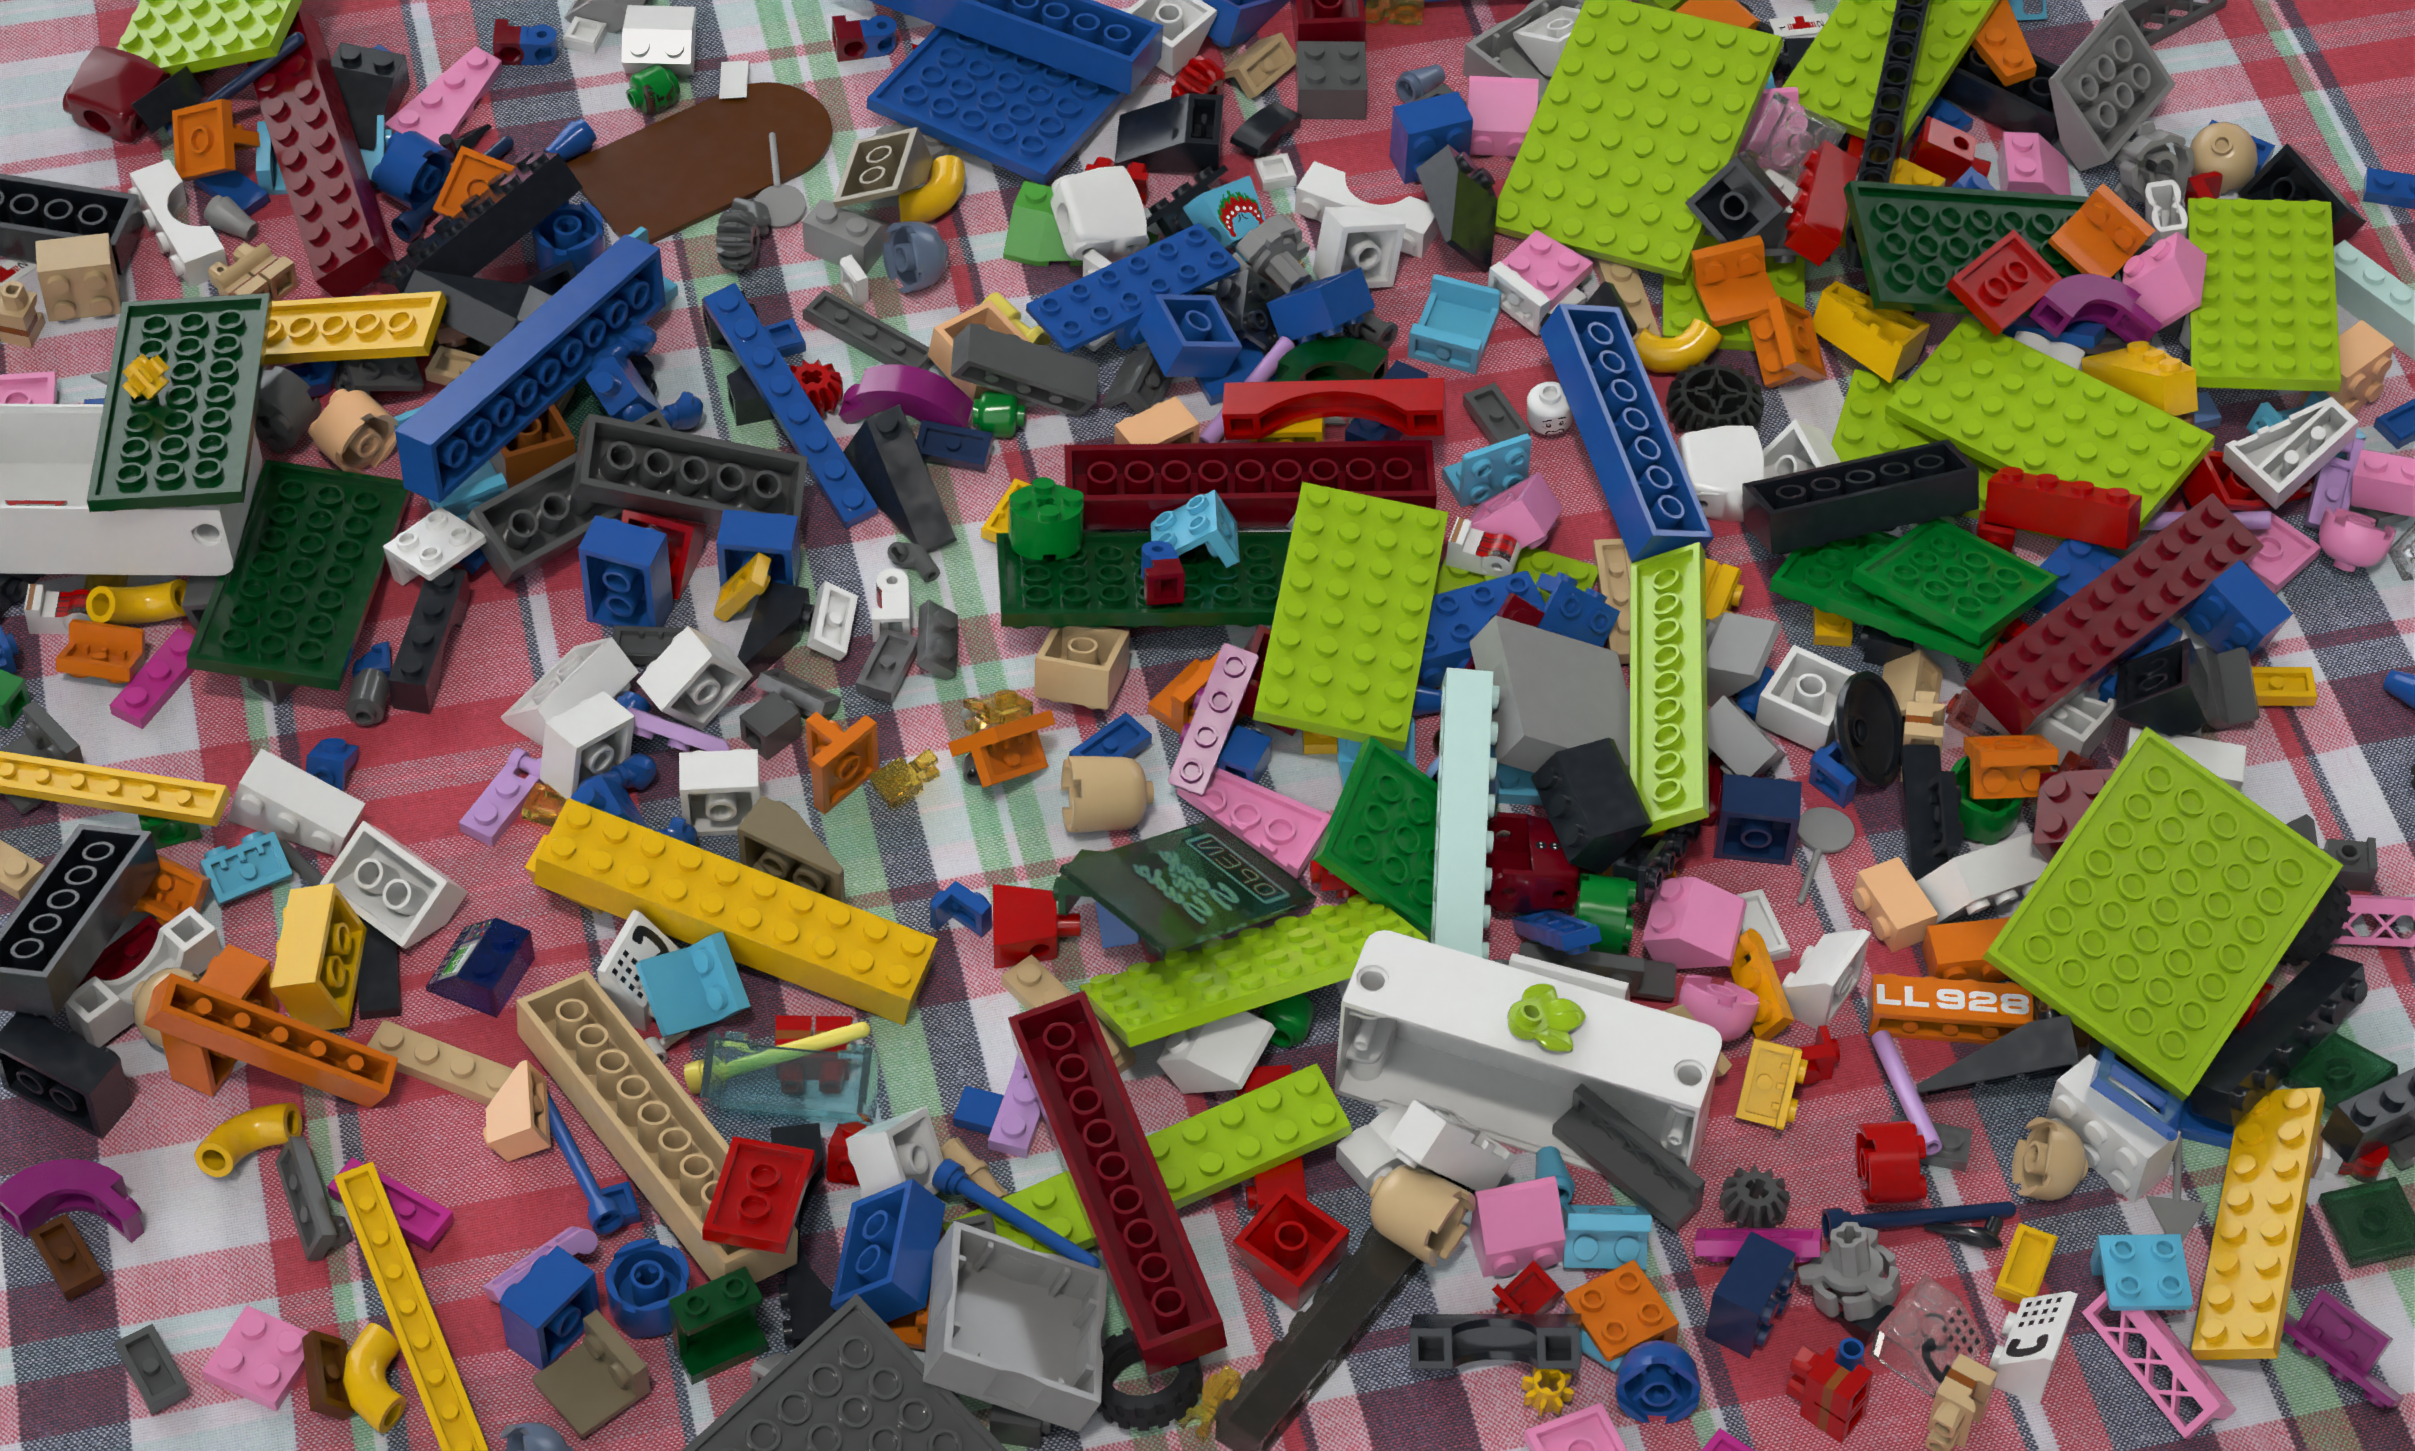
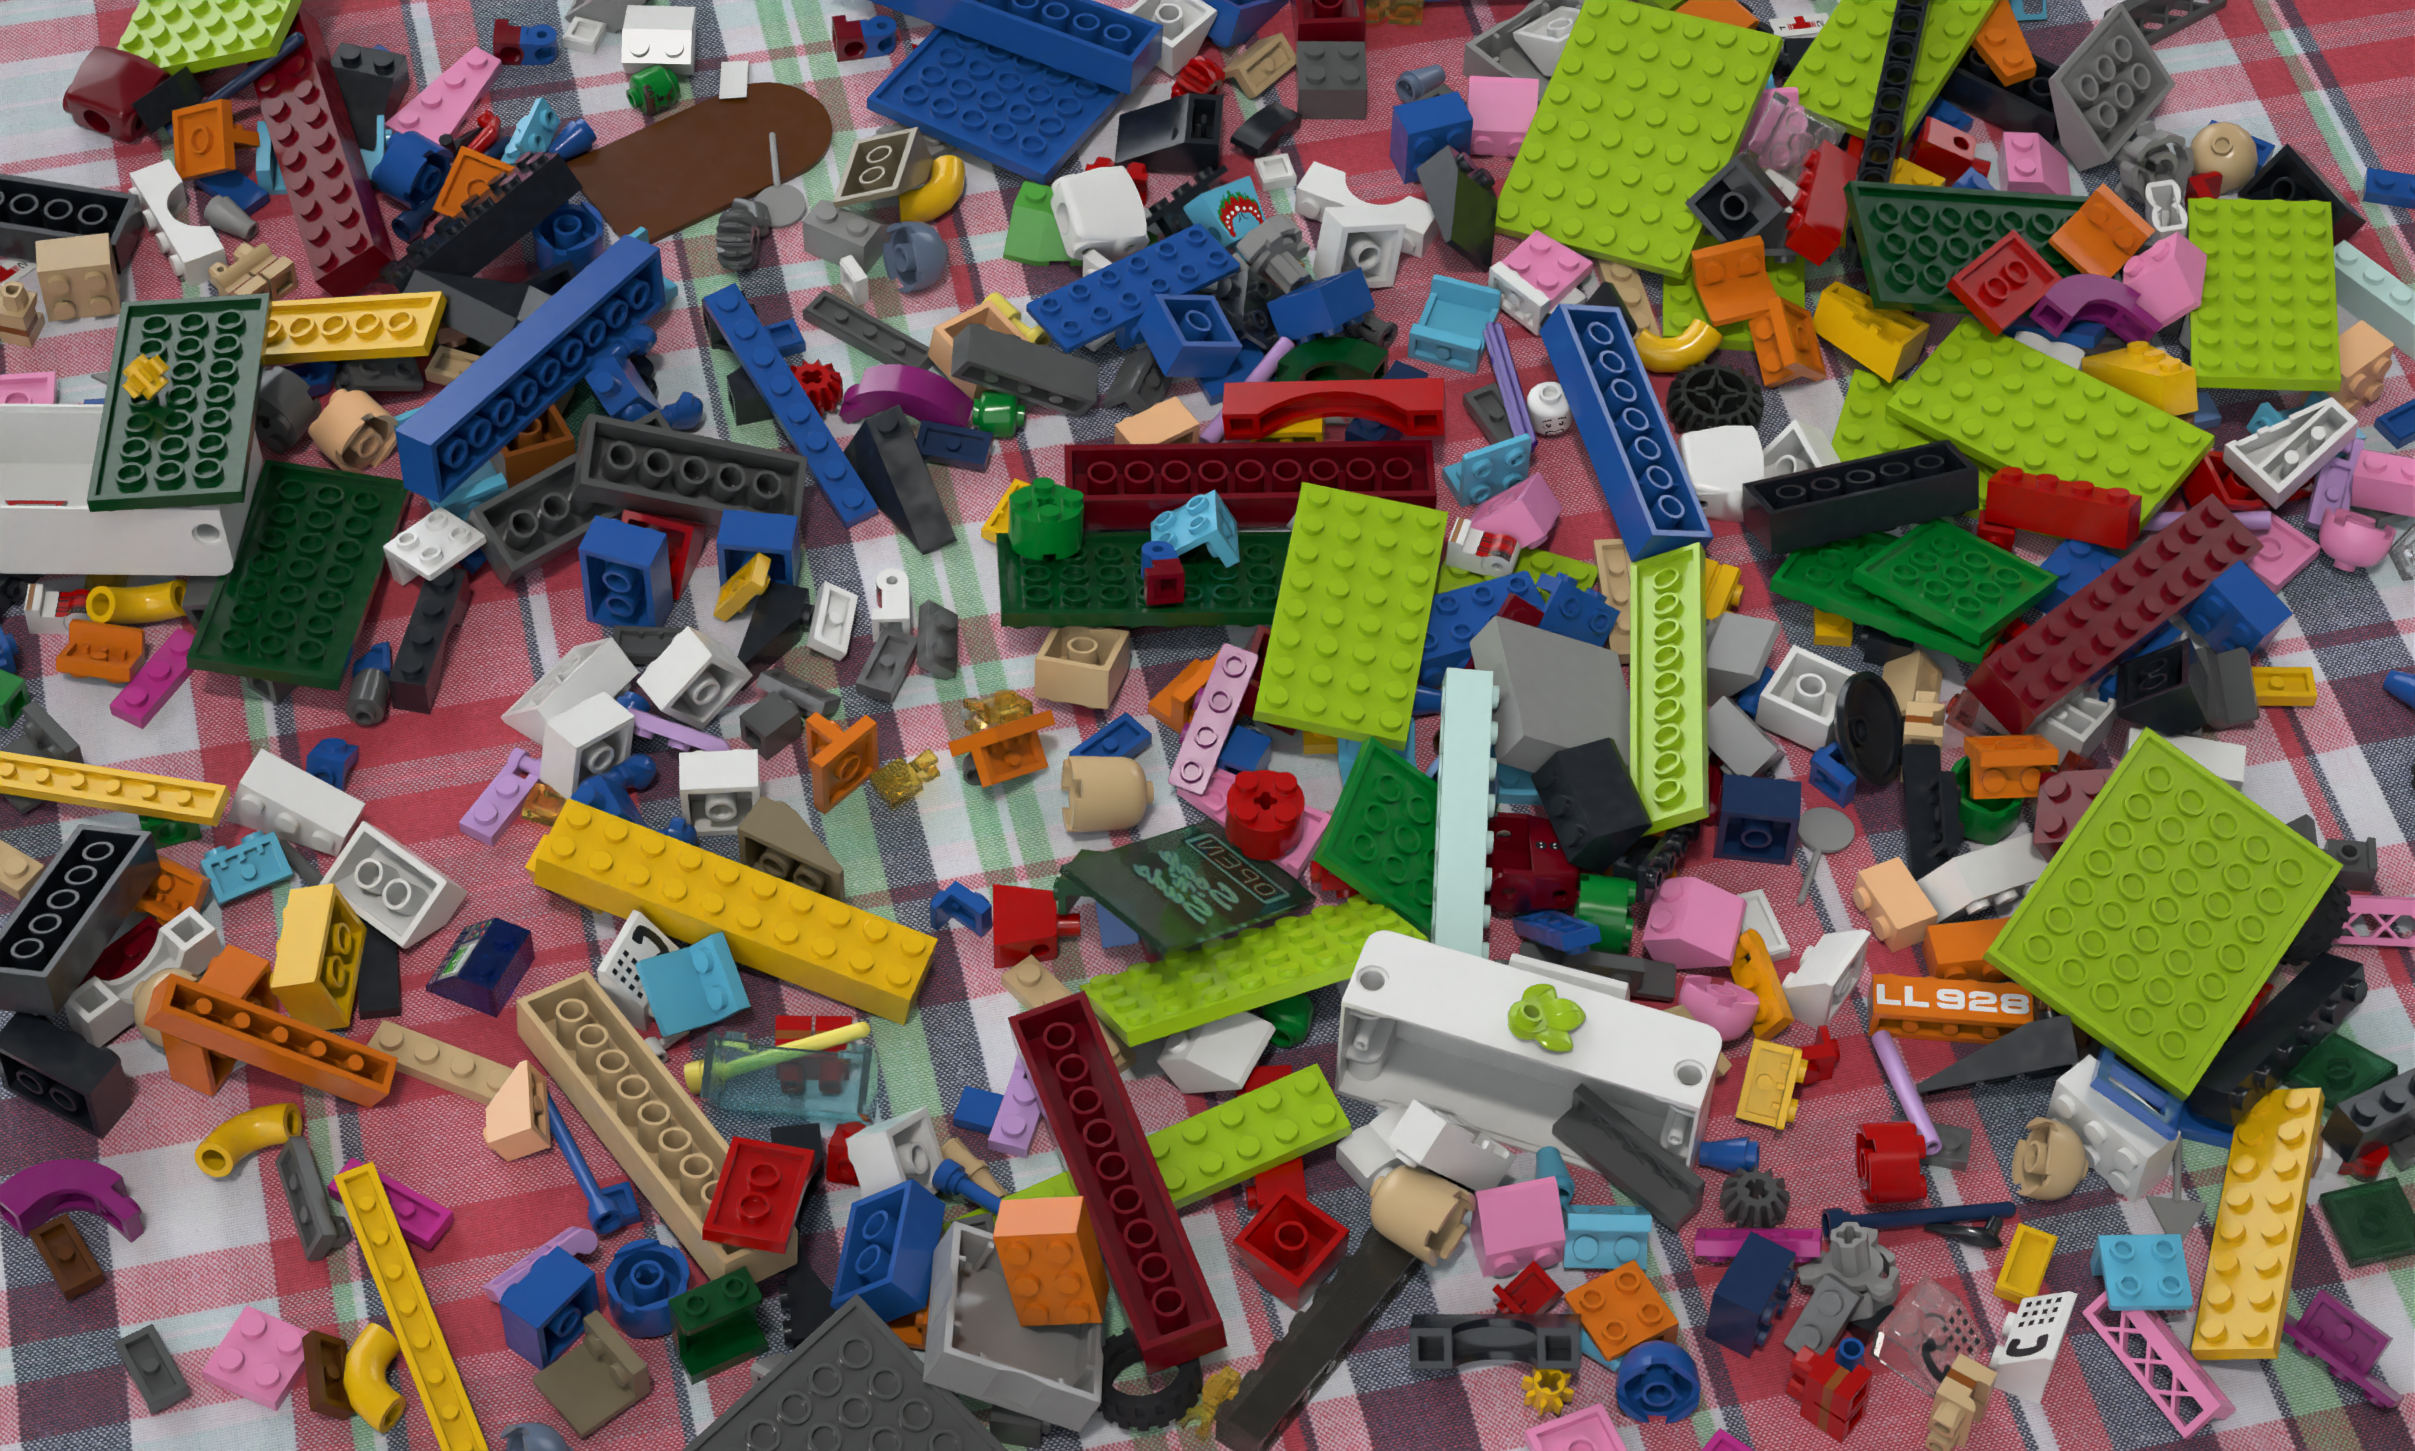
dark grey arm [887,542,940,582] -> none
none -> red arm [466,110,501,154]
none -> medium azure bracket [500,97,561,167]
none -> orange brick [993,1196,1110,1326]
none -> red brick [1225,770,1305,860]
none -> axle [1483,321,1538,454]
none -> blue cone [1699,1136,1760,1173]
none -> flat silver plate [1783,1273,1865,1356]

